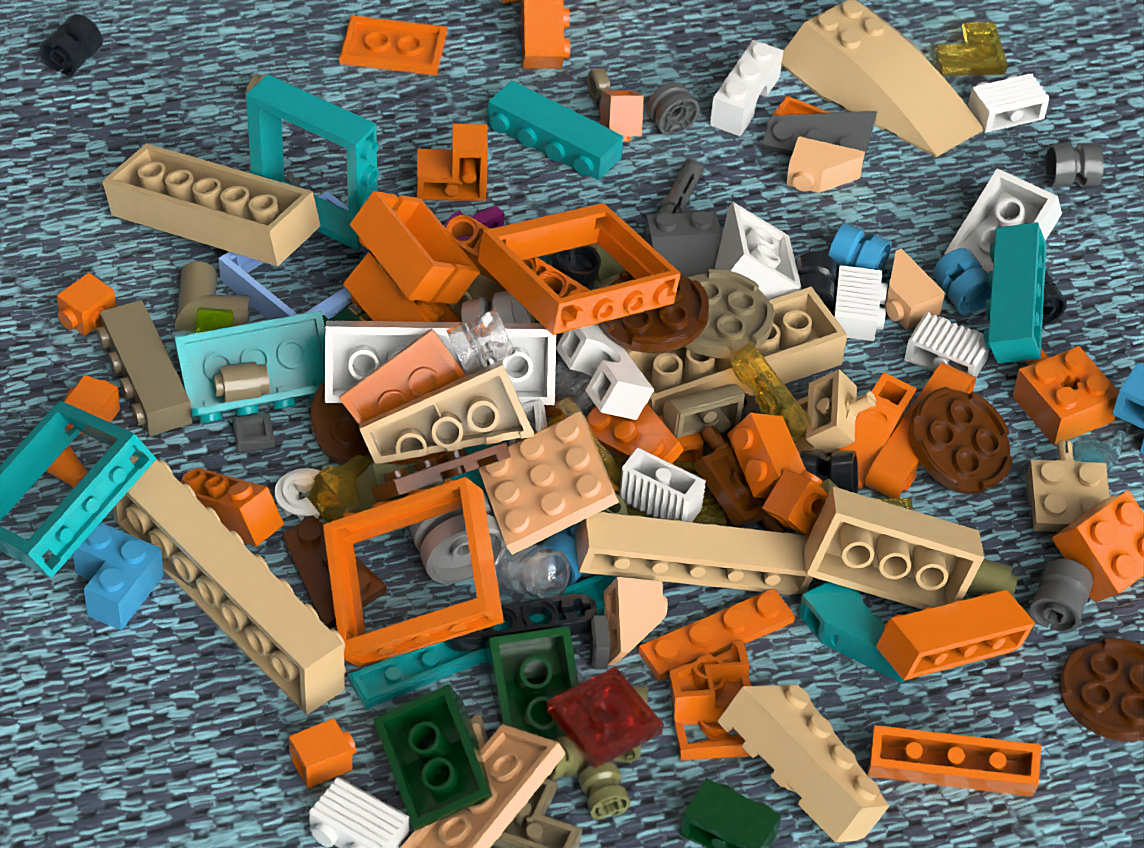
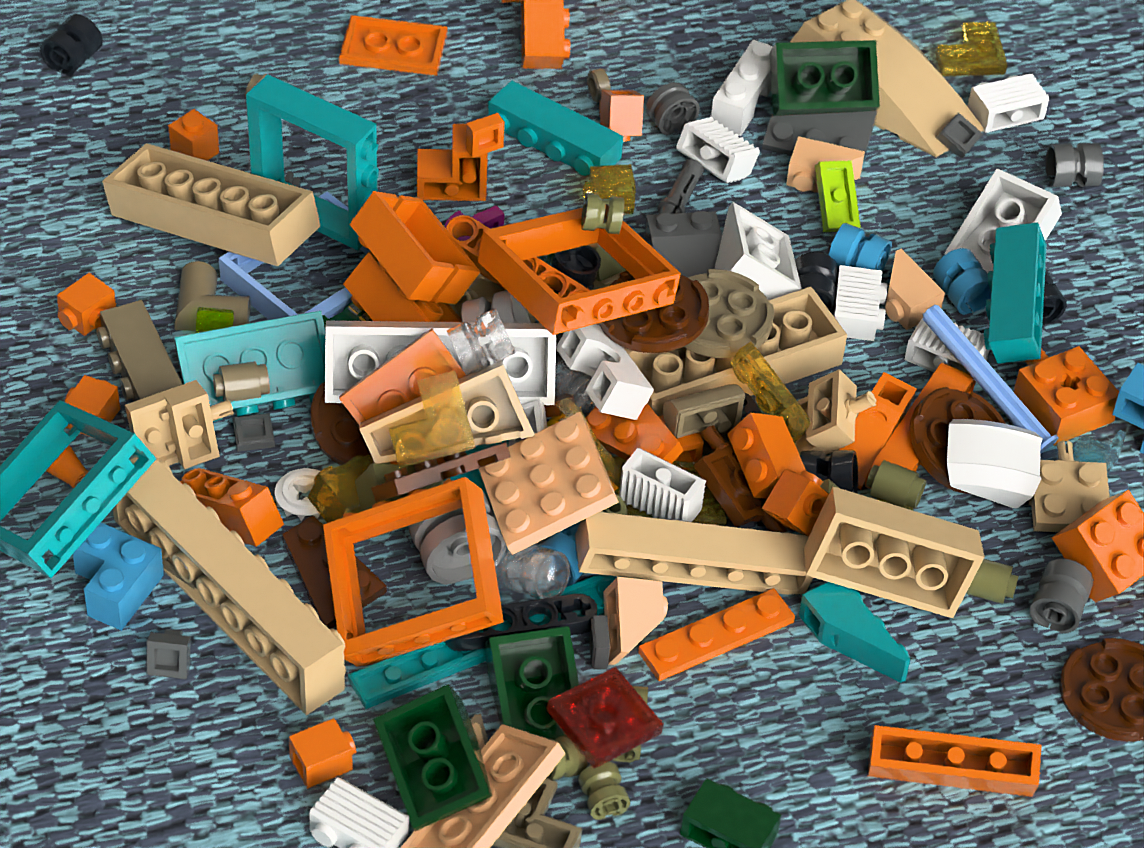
orange slope [669,640,759,761] -> none
tan wedge [717,684,890,843] -> none
orange brick [876,590,1035,681] -> none
none -> tan plate [125,380,234,469]
none -> dark grey tile [147,629,191,679]
none -> orange brick [168,109,219,161]
none -> clear yellow plate [389,370,476,468]
none -> orange plate [466,113,505,158]
none -> olive wheel [581,193,624,235]
none -> clear yellow brick [583,165,636,214]
none -> white brick [676,117,759,184]
none -> dark green brick [770,40,880,116]
none -> lime plate [815,161,861,232]
none -> olive brick [866,460,926,508]
none -> light blue axle [923,305,1059,454]
none -> dark grey tile [936,112,983,158]
none -> white slope [947,419,1043,509]

